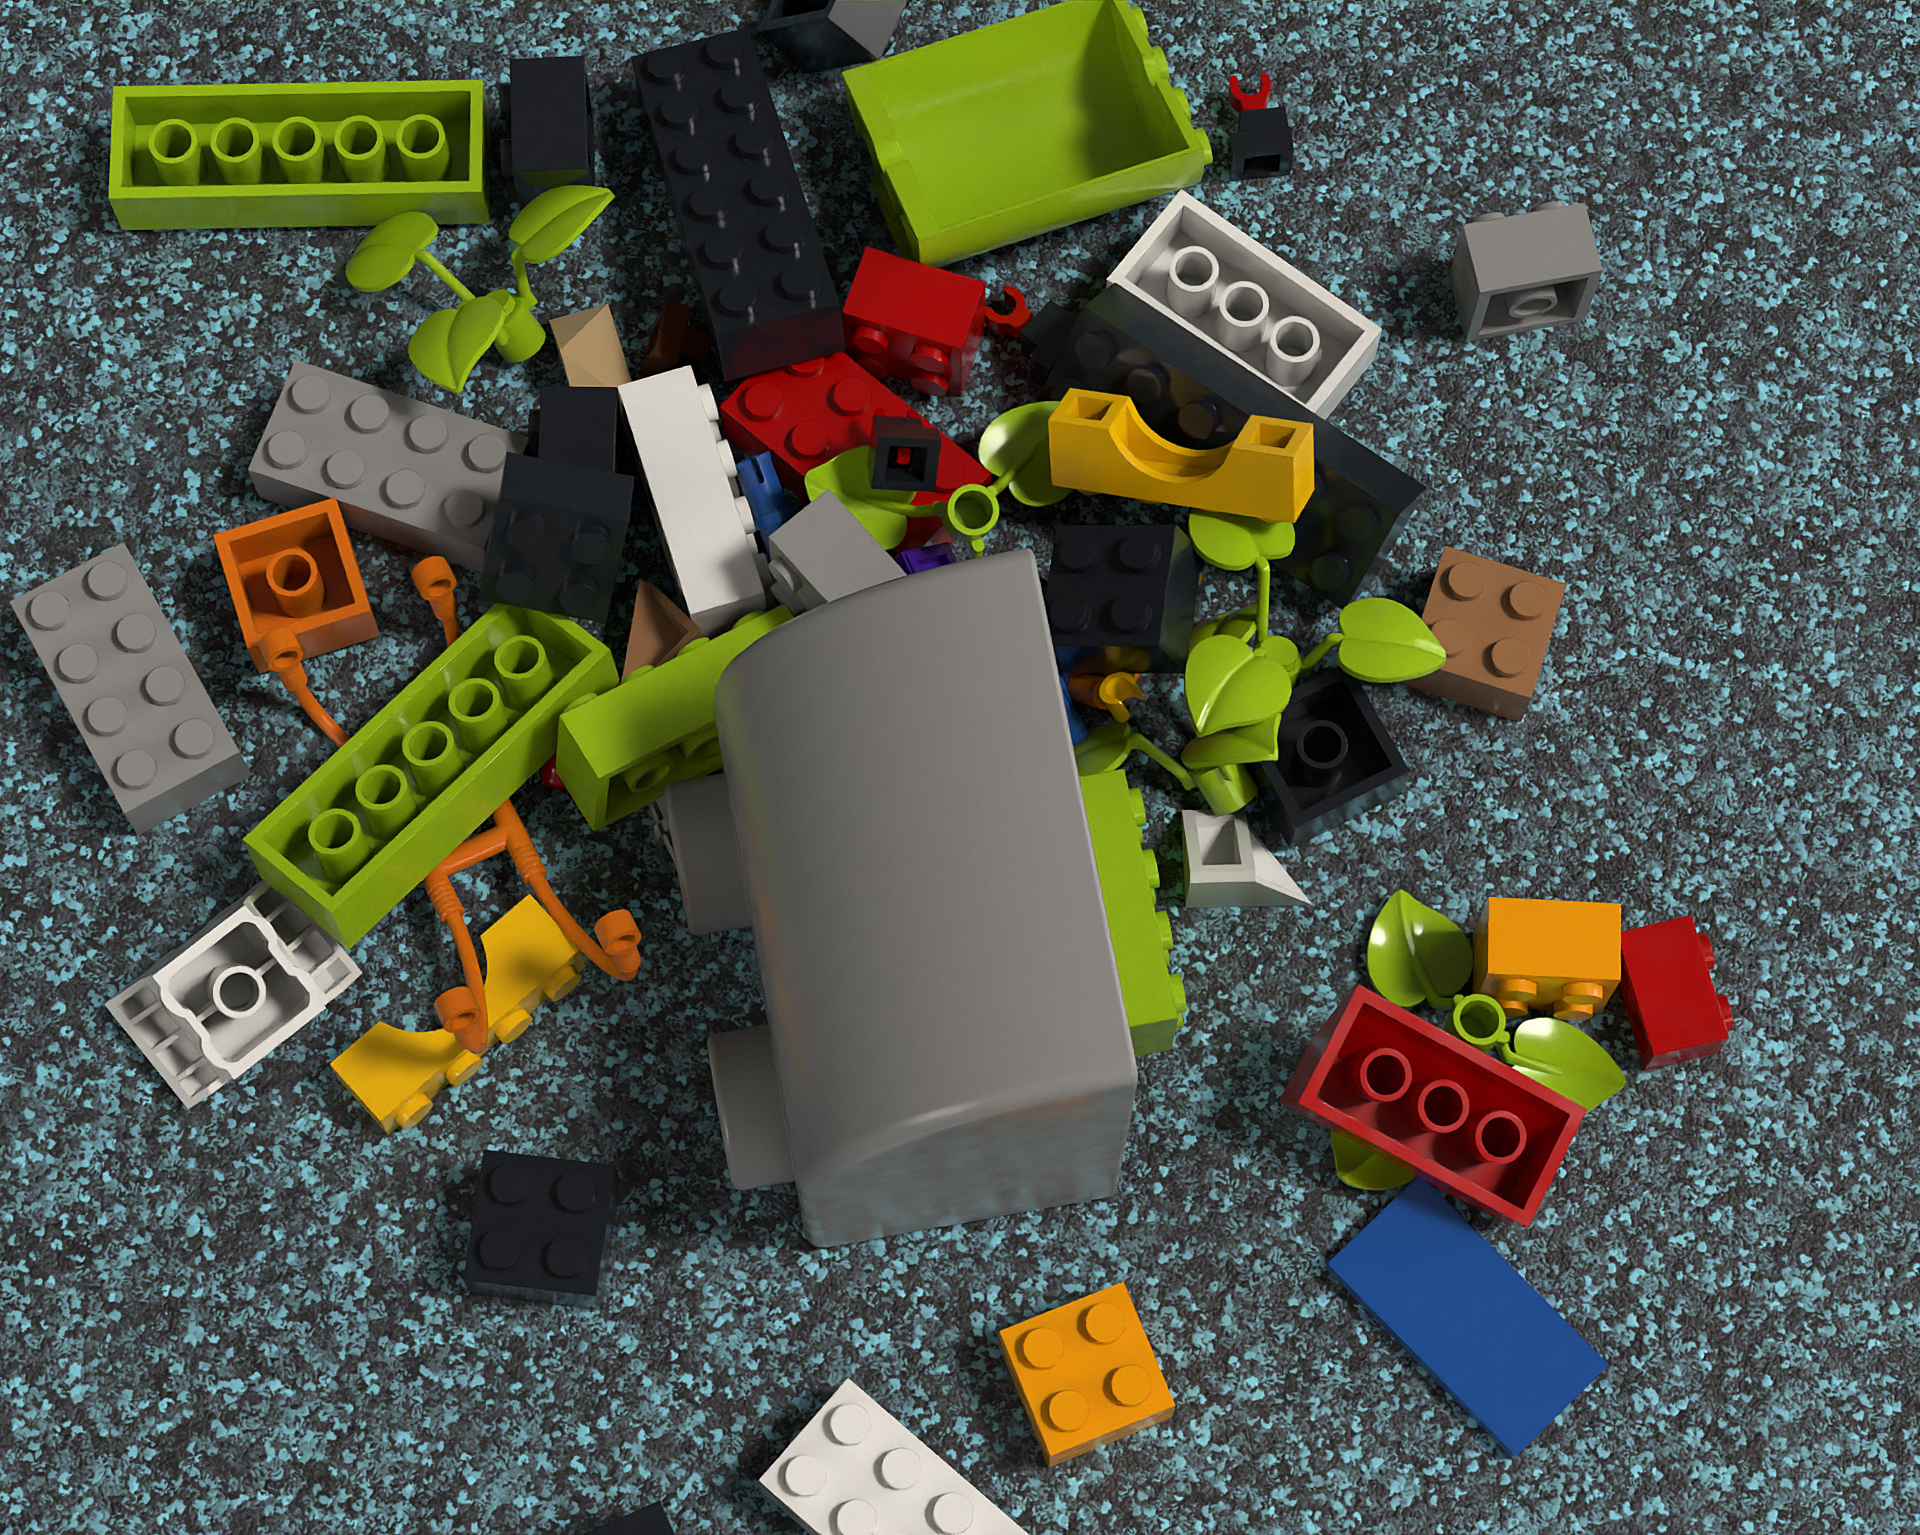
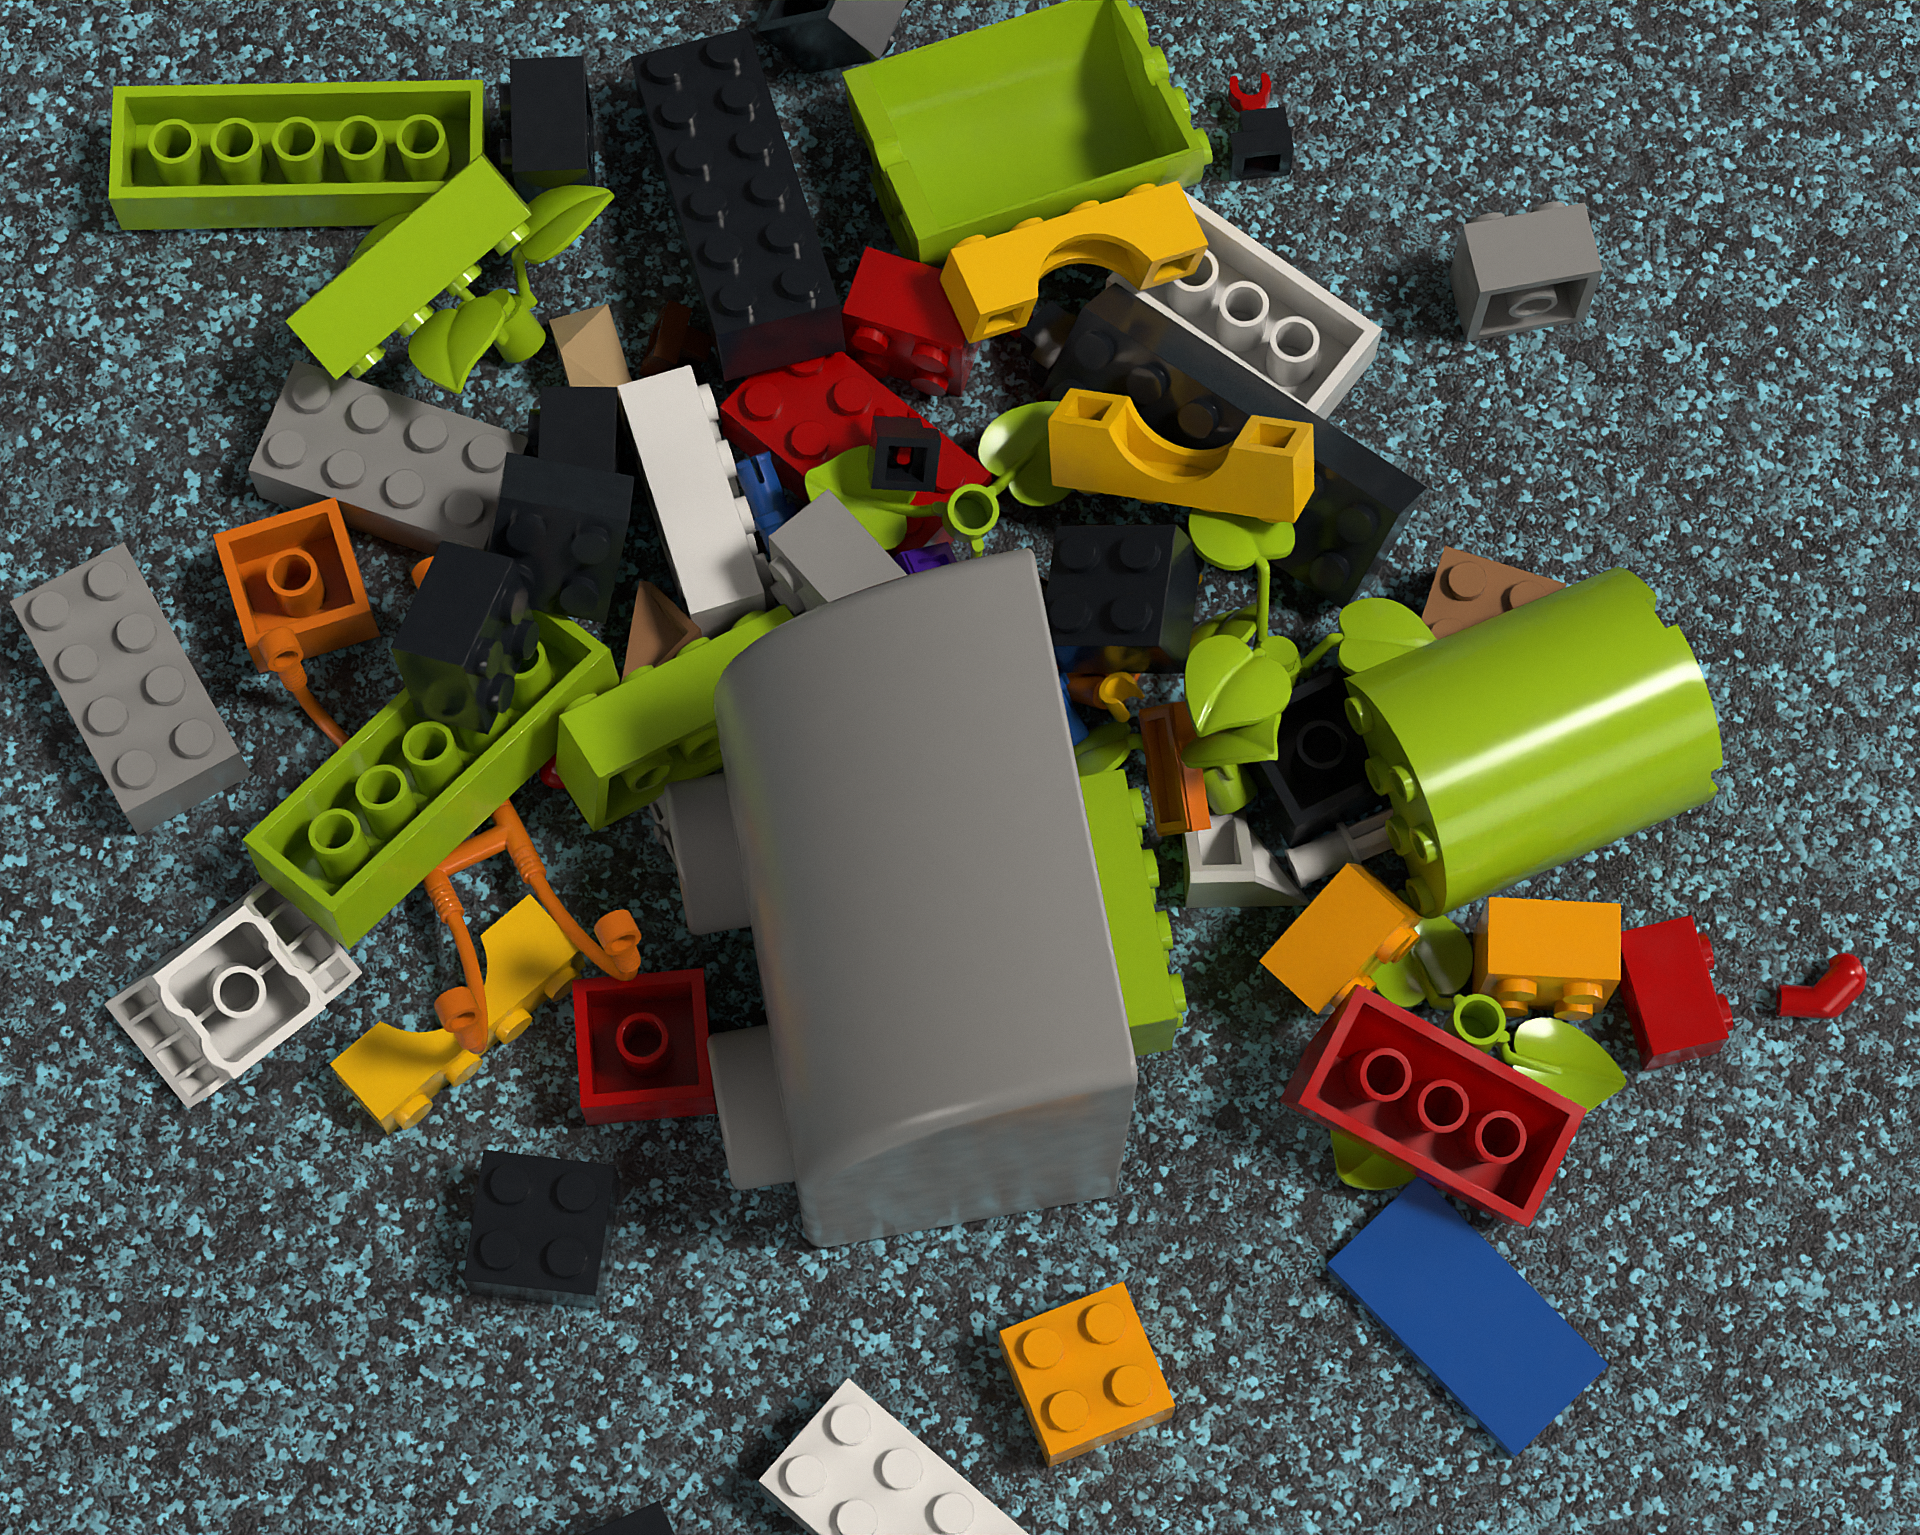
none -> lime brick [285,152,532,380]
none -> black brick [390,540,539,735]
none -> red brick [572,968,717,1125]
none -> yellow arch [939,181,1209,344]
none -> orange tile [1138,701,1211,837]
none -> light orange brick [1259,863,1424,1015]
none -> white axle [1285,807,1393,888]
none -> lime cylinder [1344,566,1723,919]
none -> red arm [1776,953,1867,1019]

